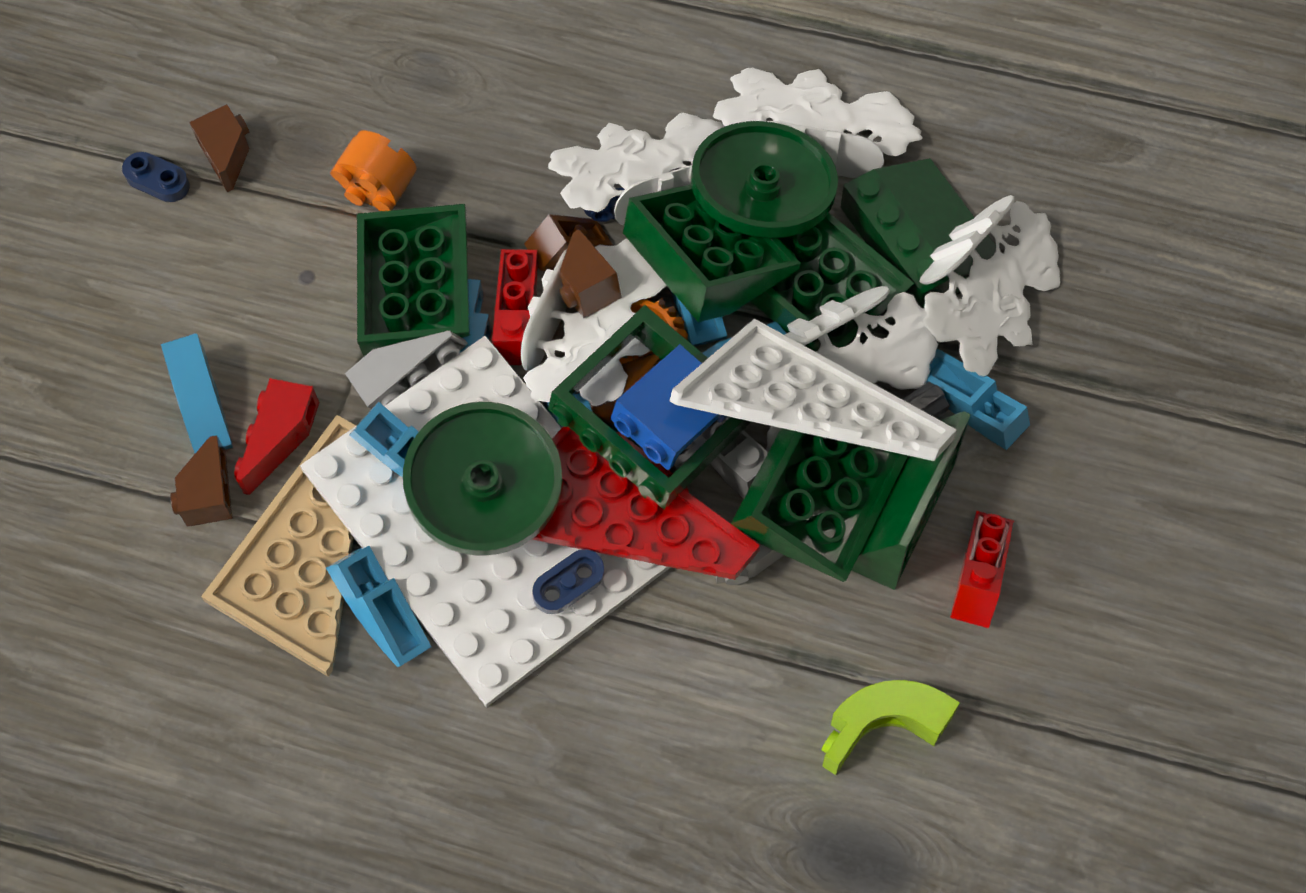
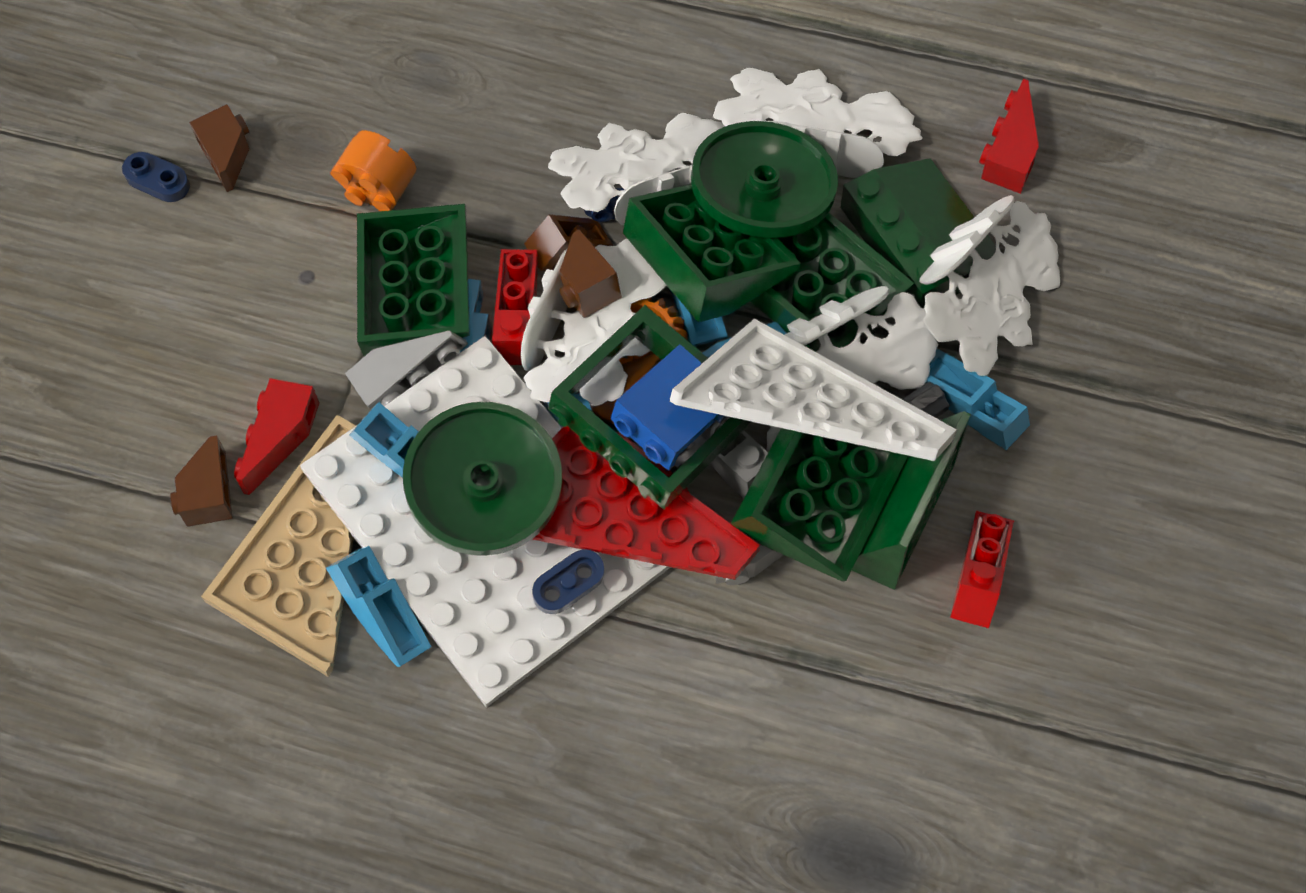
dark azure slope [161,333,233,453] -> none
lime arch [821,680,960,775] -> none
none -> red slope [979,78,1039,194]

